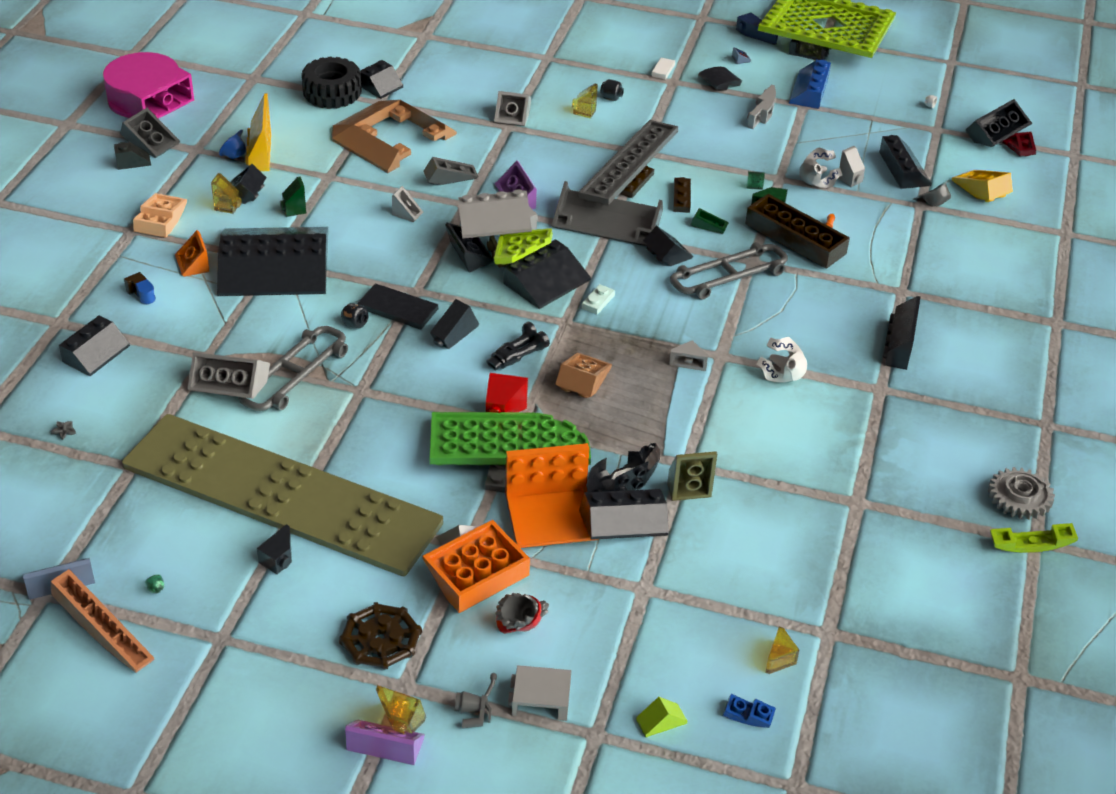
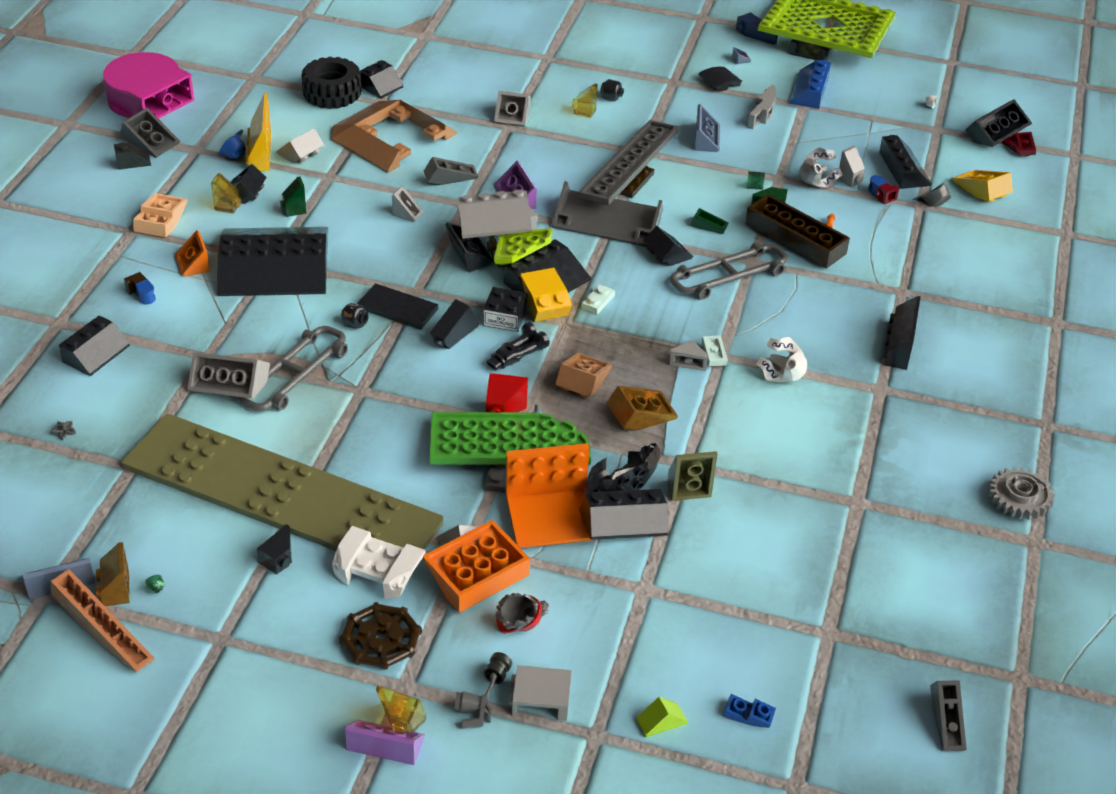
white tile [652,57,675,80] -> none
dark brown plate [673,177,691,213] -> none
clear yellow slope [765,626,799,674] -> none
lime slope [990,523,1078,553] -> none
none -> pearl gold slope [96,542,130,606]
none -> slope [276,128,324,163]
none -> white piece [332,526,425,599]
none -> black brick [483,287,528,332]
none -> pearl dark grey wheel [483,652,512,684]
none -> yellow slope [520,268,572,322]
none -> pearl gold slope [607,386,678,430]
none -> sand blue slope [695,104,720,152]
none -> light aqua plate [702,336,728,366]
none -> dark red leg [868,175,899,204]
none -> dark grey slope [930,680,967,751]

